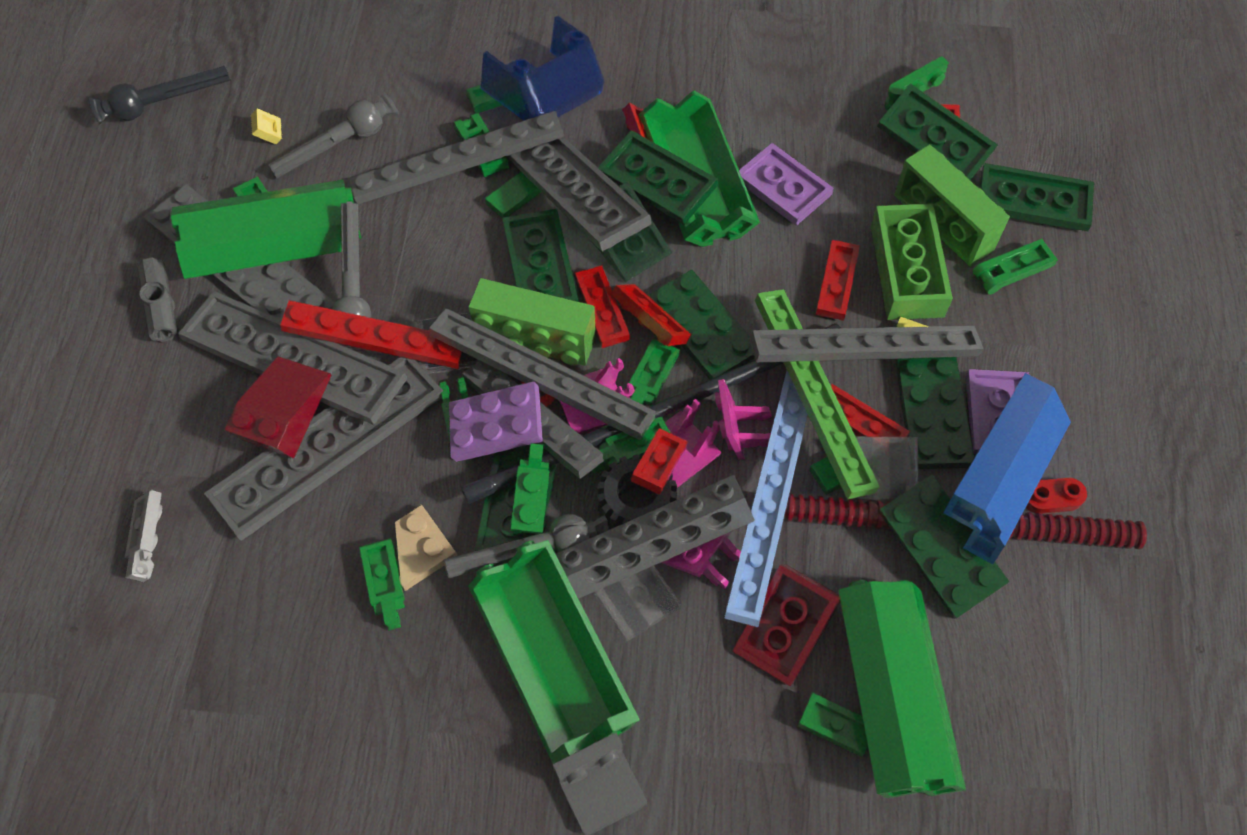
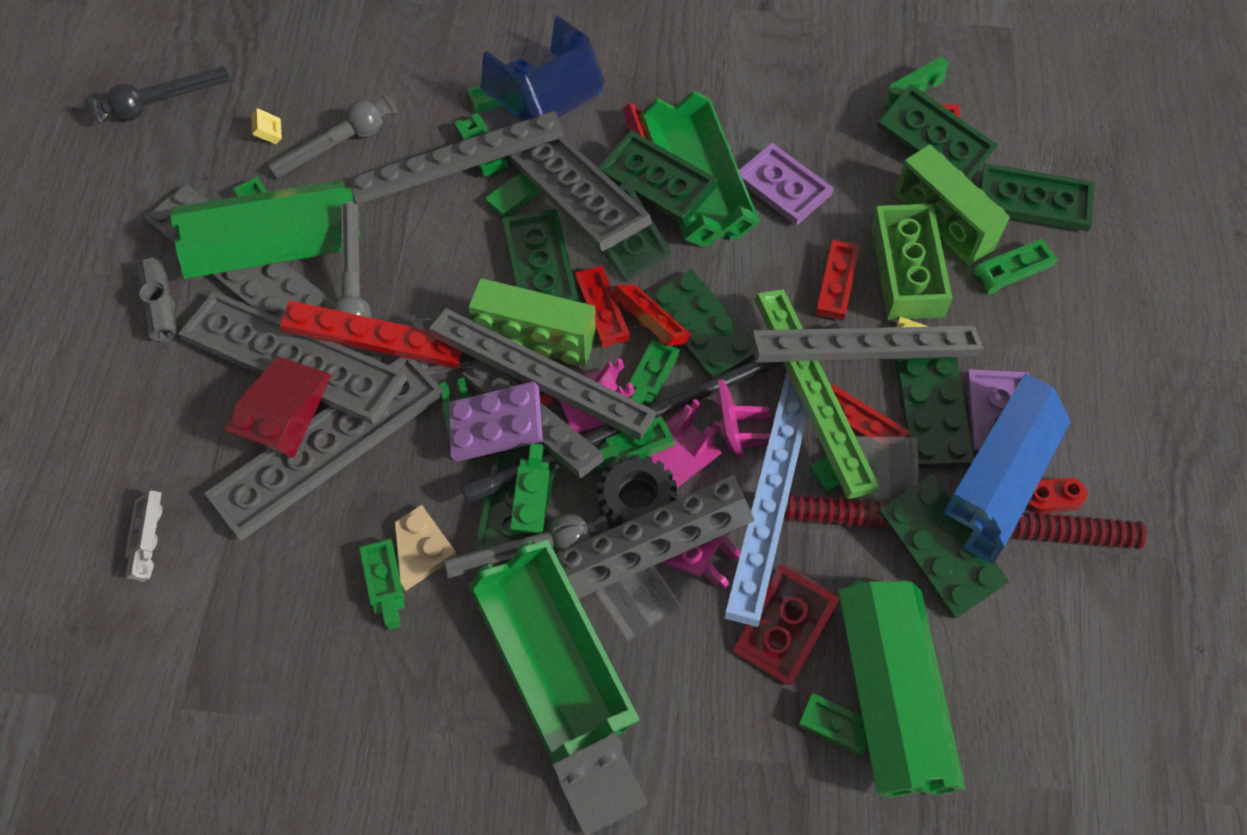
red plate [631,428,688,495] -> none

